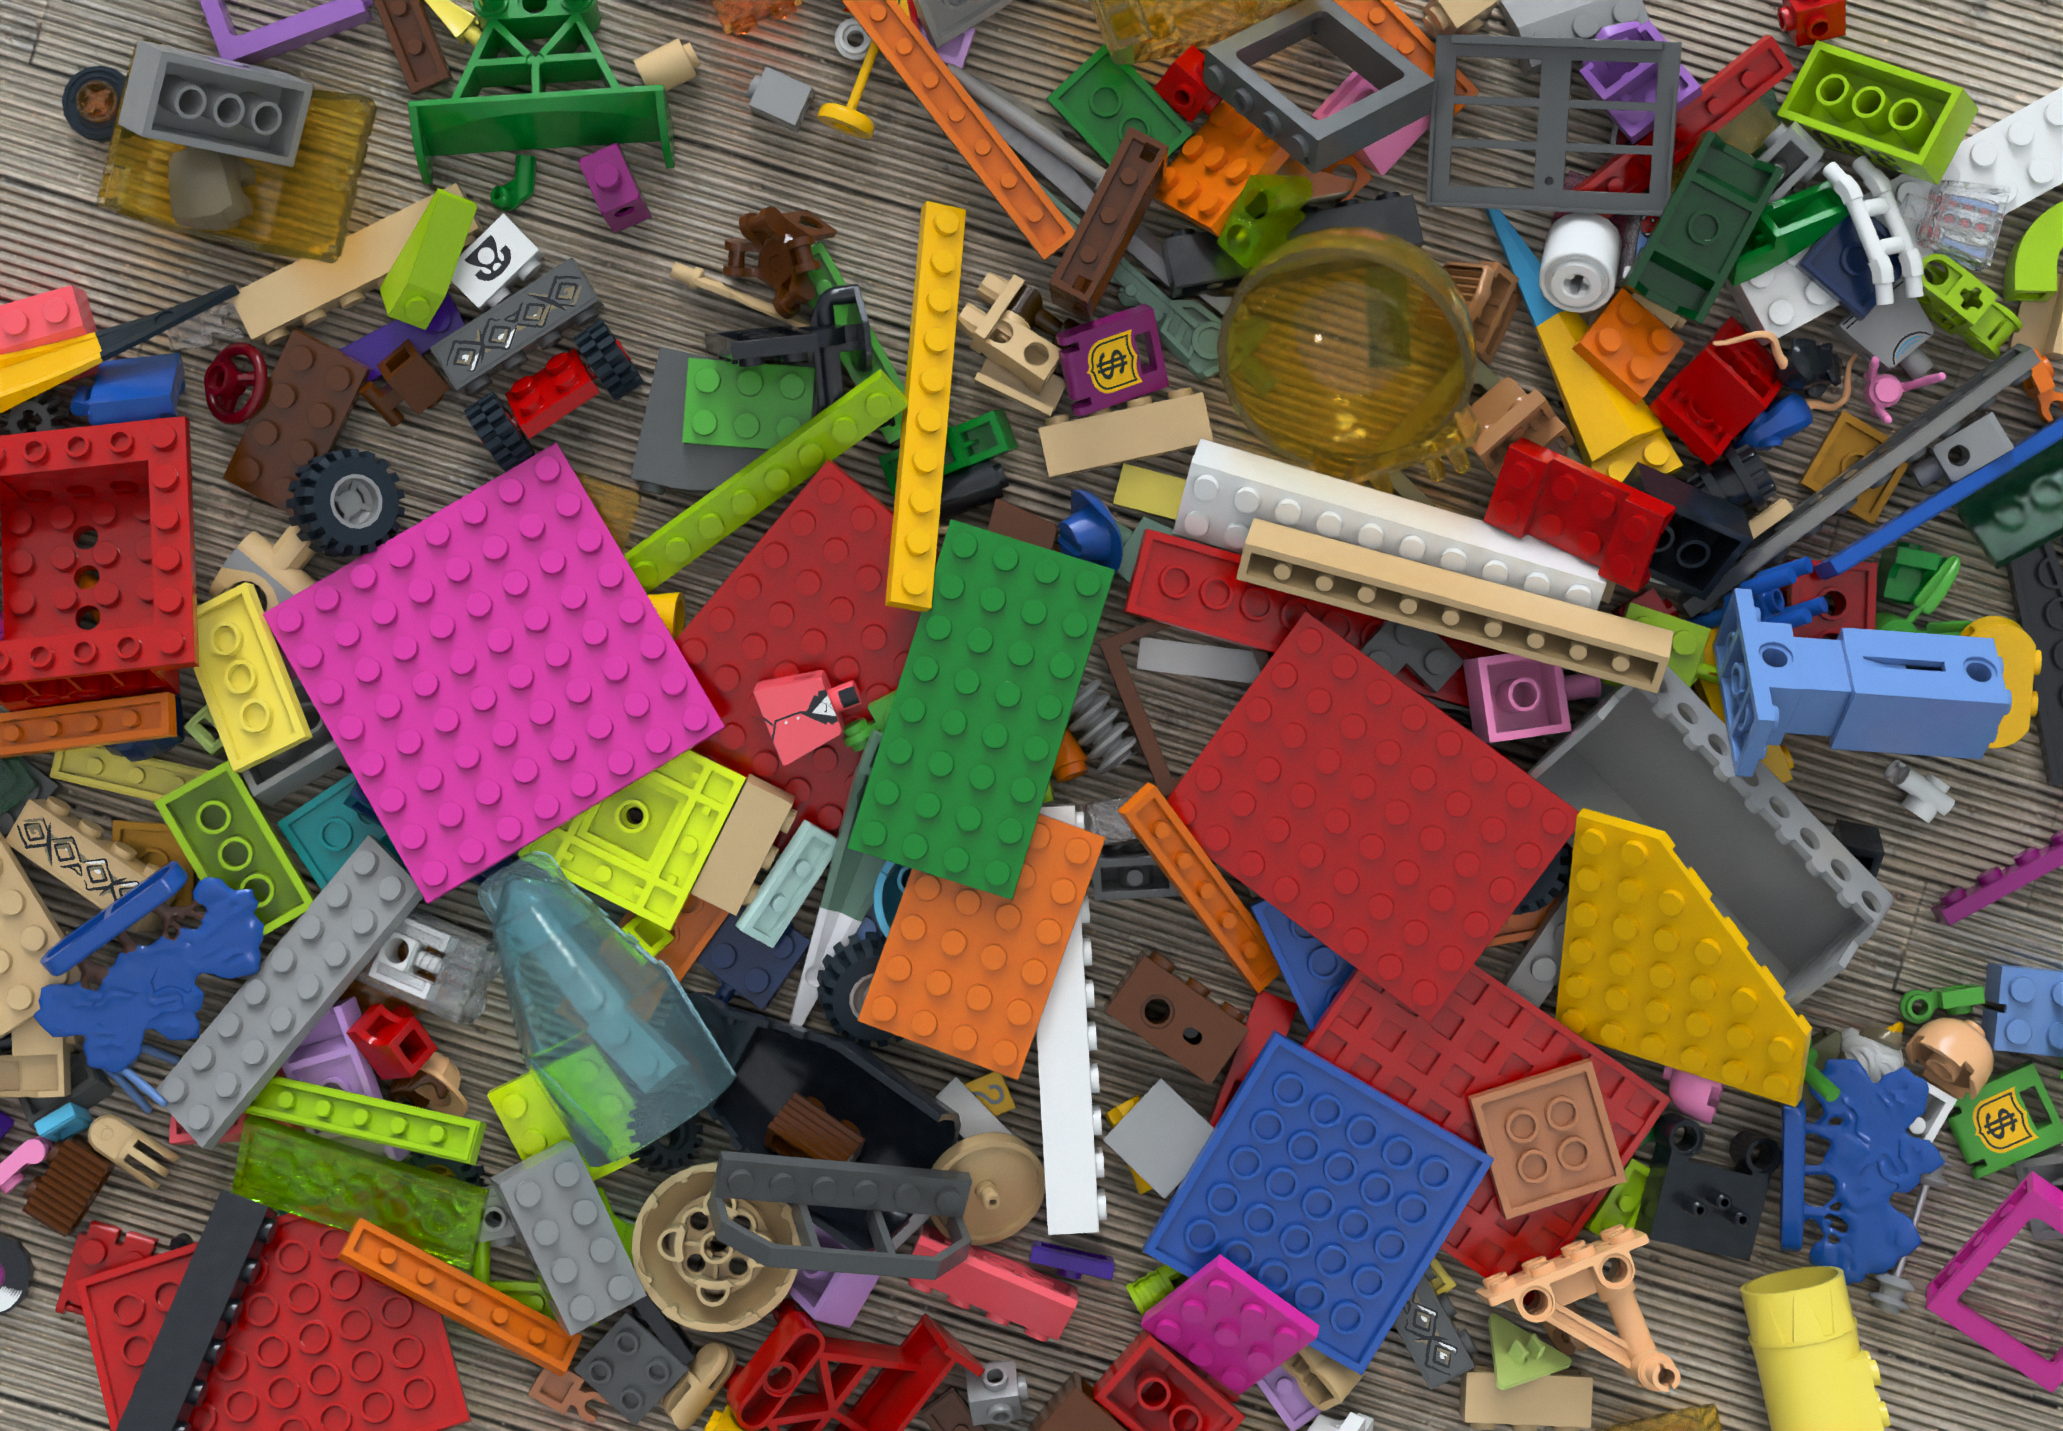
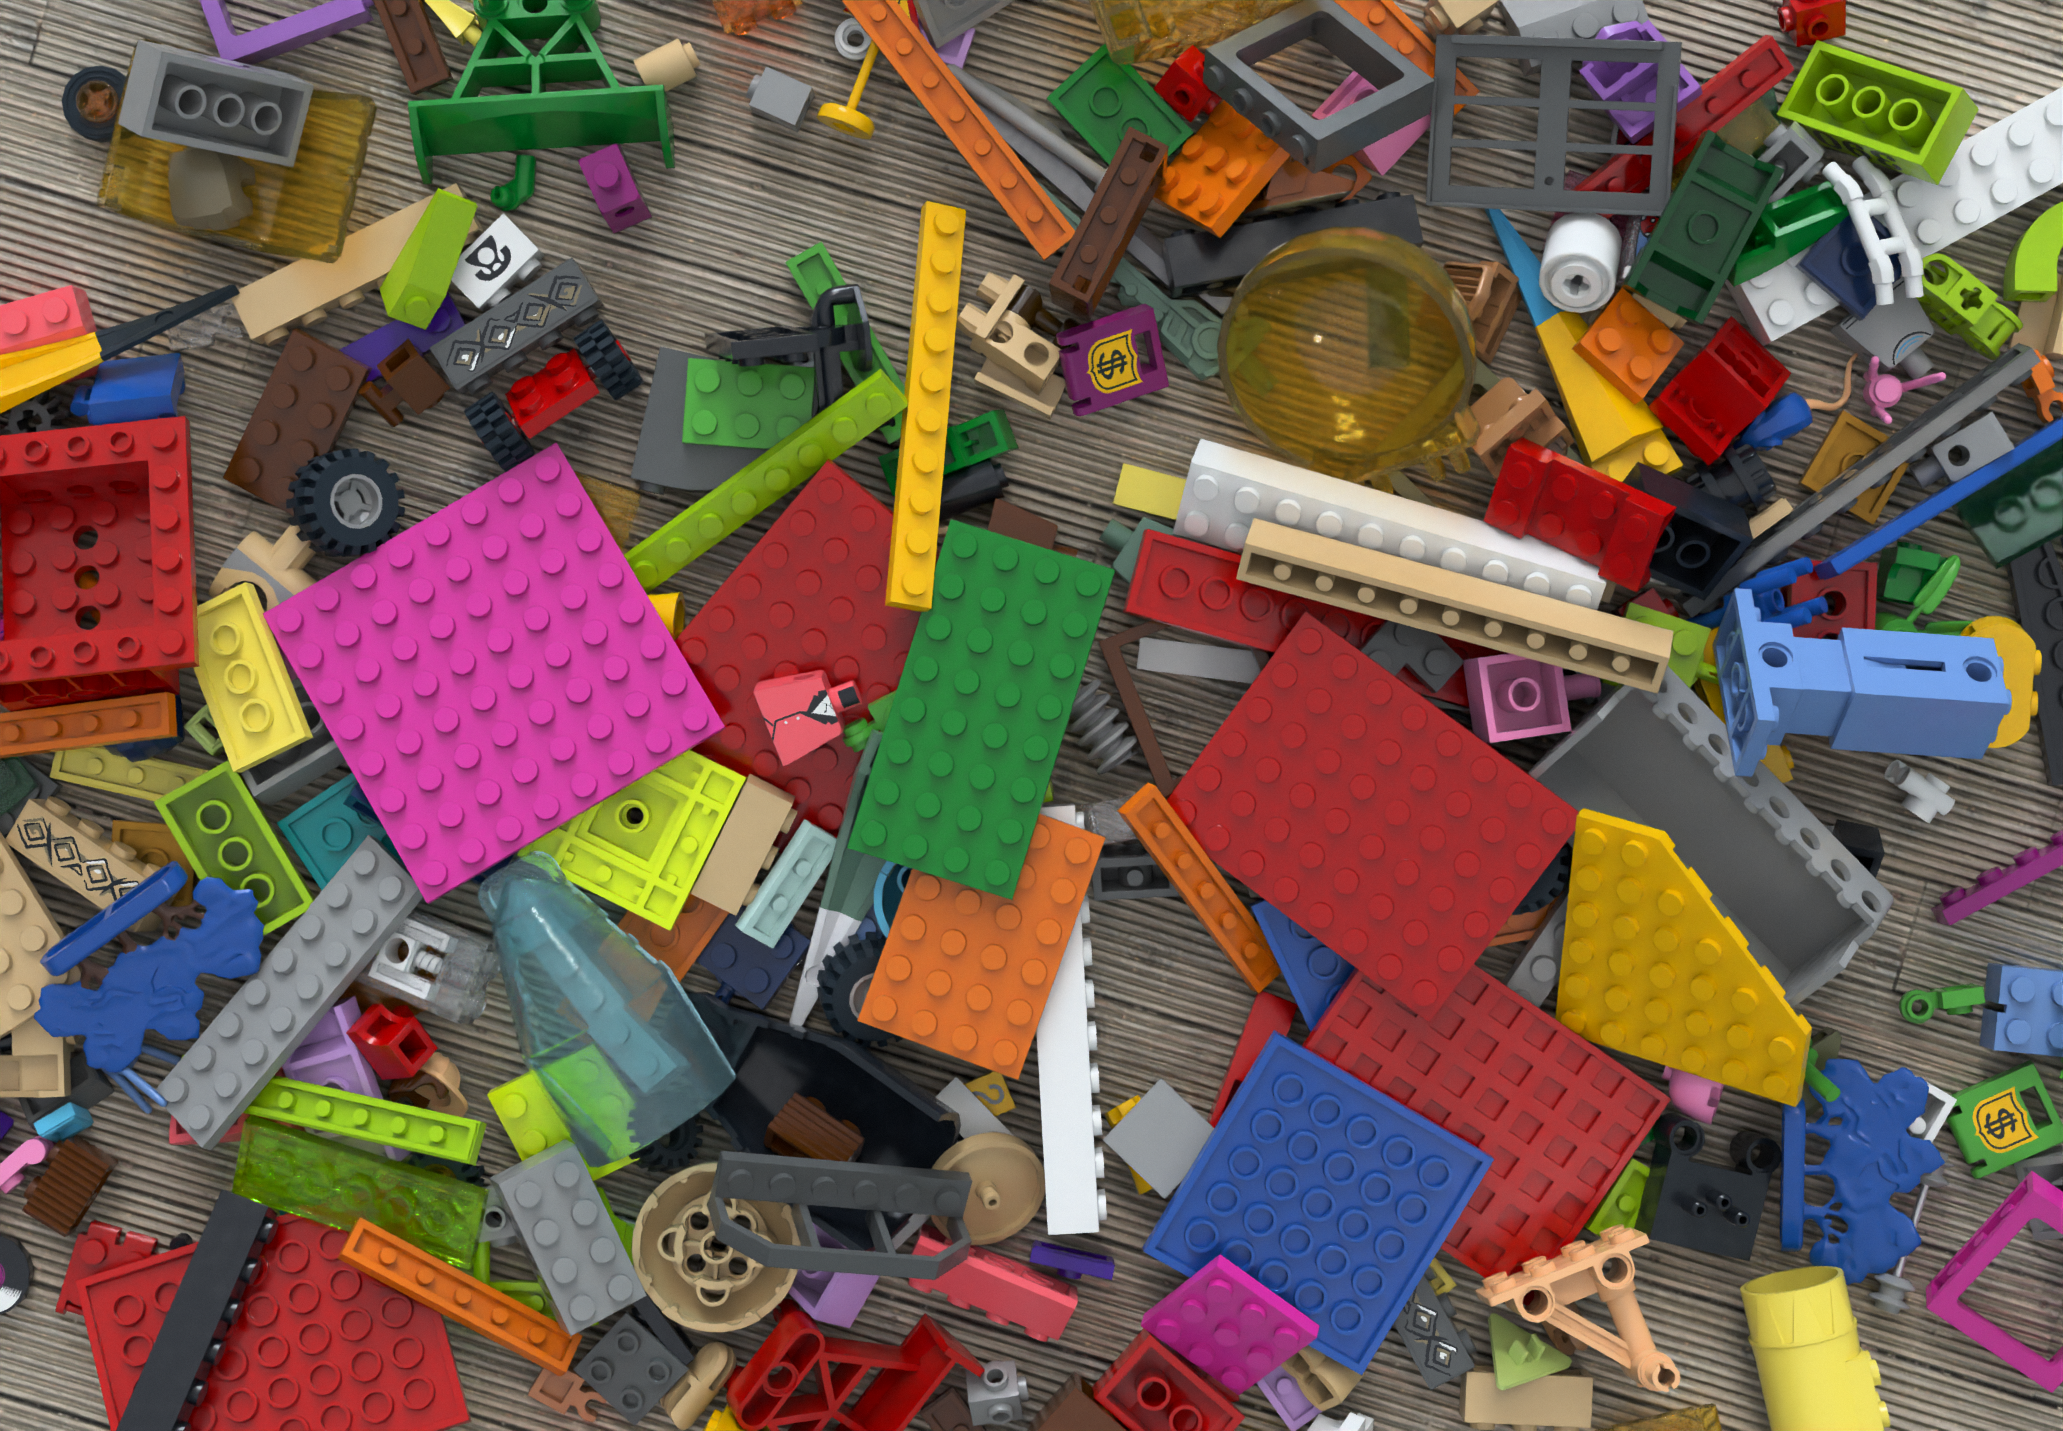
tan arm [88,1114,180,1192] -> none
dark red piece [204,342,268,425] -> none
neon yellow brick [613,915,674,968] -> none
tan sword [670,262,810,327] -> none
reddish brown piece [723,206,837,319] -> none
tan brick [1038,387,1214,480] -> none
orange cone [1052,725,1089,783] -> none
blue hat [1057,489,1123,573] -> none
reddish brown piece [1104,949,1249,1085] -> none
lime hinge [1125,1264,1189,1317] -> none
clear neon green piece [1217,174,1313,268] -> none
nougat plate [1467,1058,1627,1220] -> none
black animal [1712,331,1843,399] -> none
white hair [1837,1021,1904,1083] -> none
clear torso [1900,180,2012,272] -> none
light nougat cylinder [1905,1017,1994,1100] -> none

